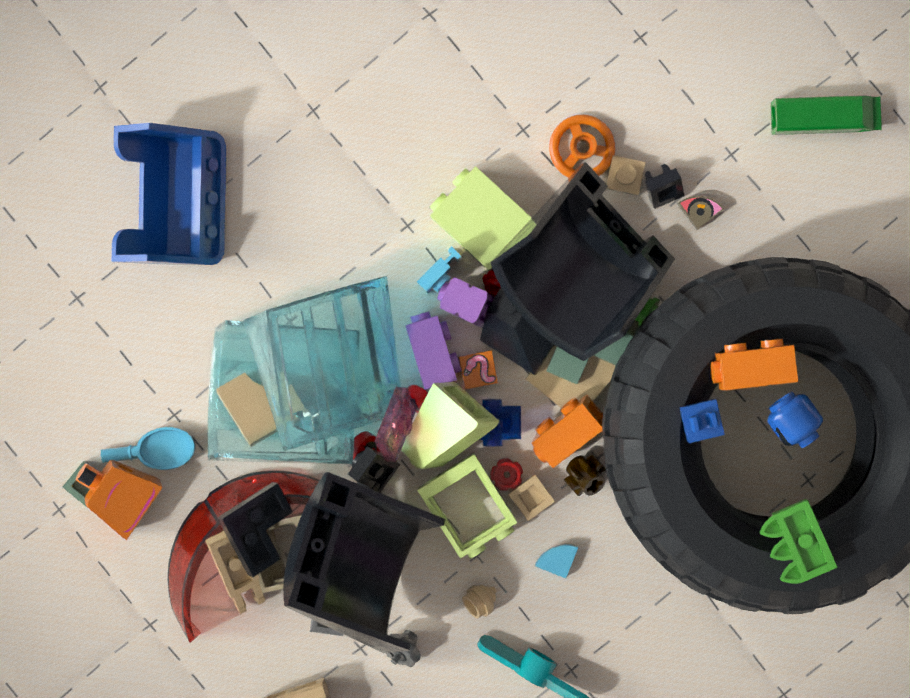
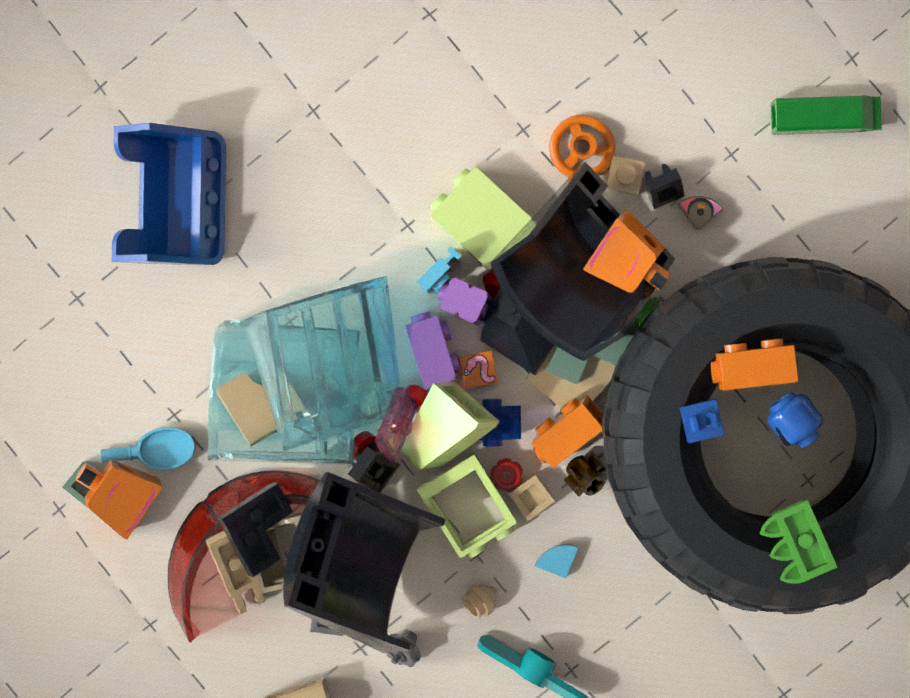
none -> orange torso [583,210,671,293]

